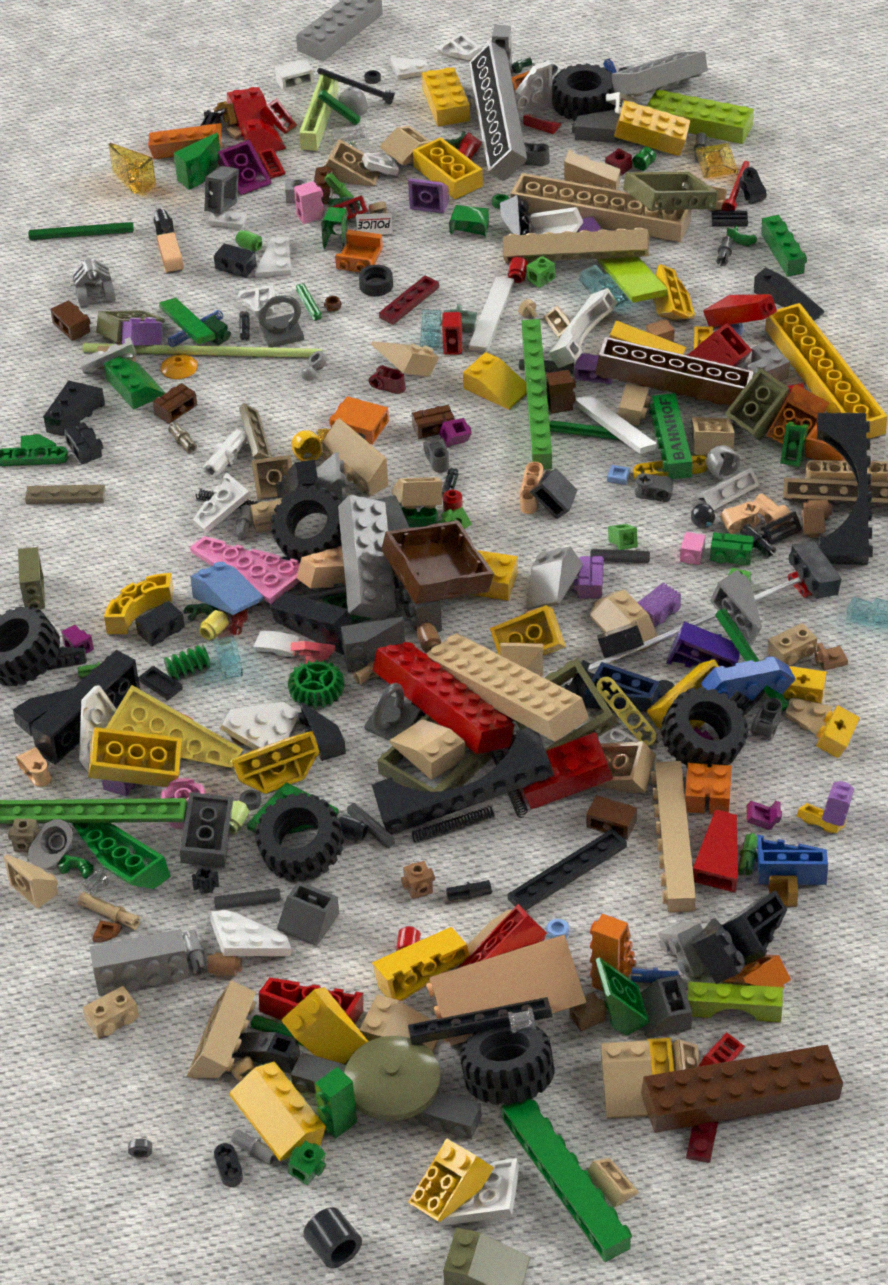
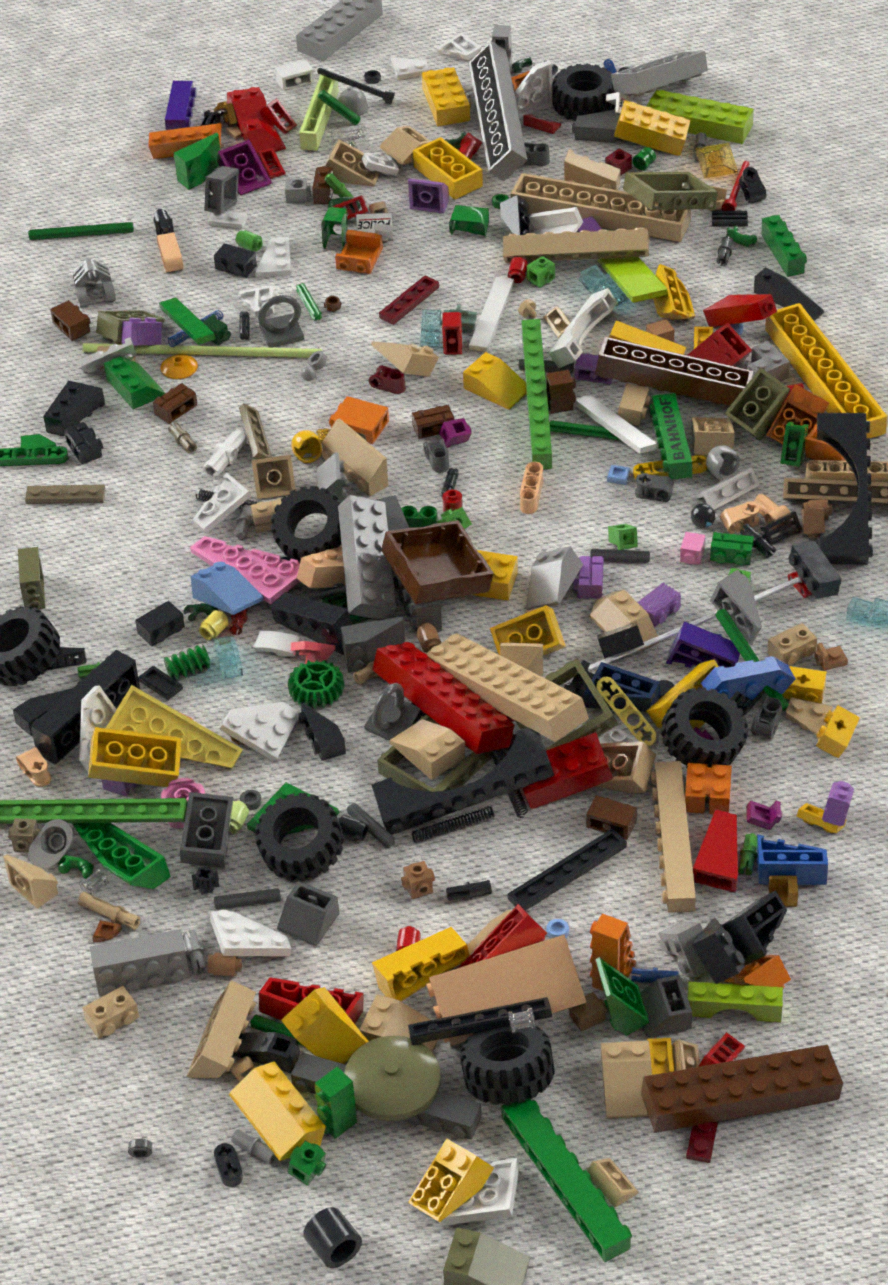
magenta brick [61,624,94,658] -> none
yellow brick [104,573,174,634] -> none
clear yellow slope [108,142,156,196] -> none
yellow wedge [232,731,320,794] -> none
black wedge [276,460,319,499] -> none
bright pink brick [294,181,324,224] -> none
black tyre [359,264,393,297] -> none
tan slope [391,477,442,509] -> none
black torso [530,468,578,519] -> none
none -> dark purple brick [165,80,197,130]
none -> white slope [374,223,393,241]

